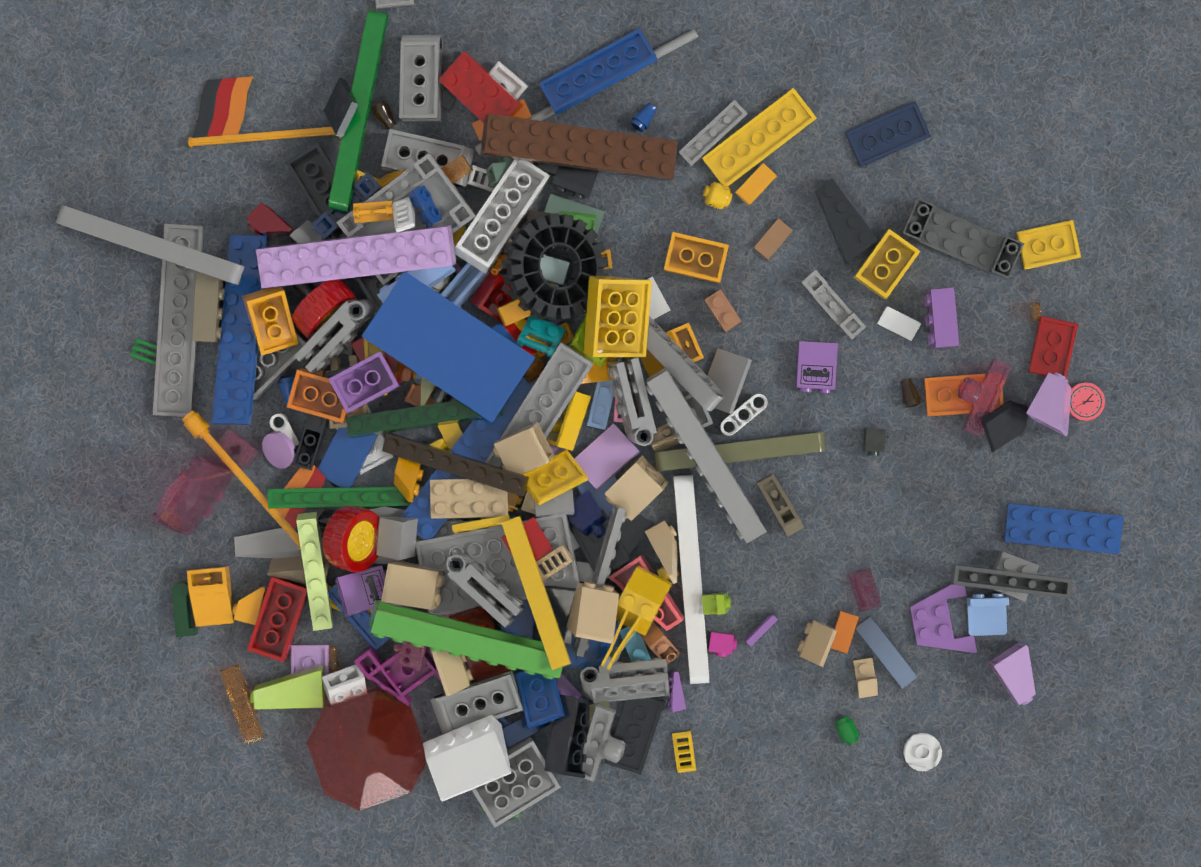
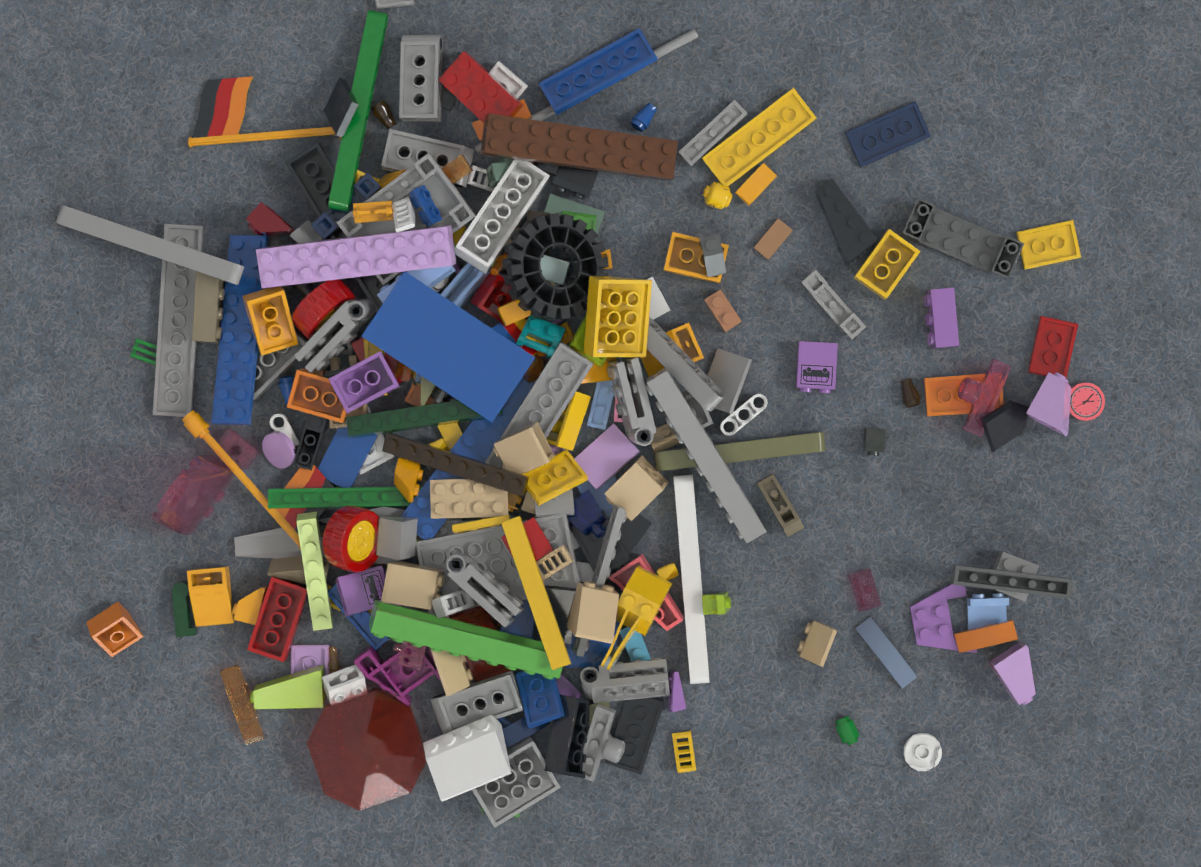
nougat slope [639,621,681,665] -> none
tan slope [645,521,677,584] -> none
dark pink brick [708,631,737,657] -> none
medium lavender tile [745,614,778,647] -> none
orange tile [831,611,859,653] -> none
tan slope [853,657,878,698] -> none
white slope [877,306,921,341] -> none
blue plate [1004,503,1124,554] -> none
clear orange tile [1030,302,1041,322] -> none
none -> orange slope [86,602,144,657]
none -> white slope [432,589,475,618]
none -> dark grey slope [699,234,726,277]
none -> orange slope [954,619,1018,653]

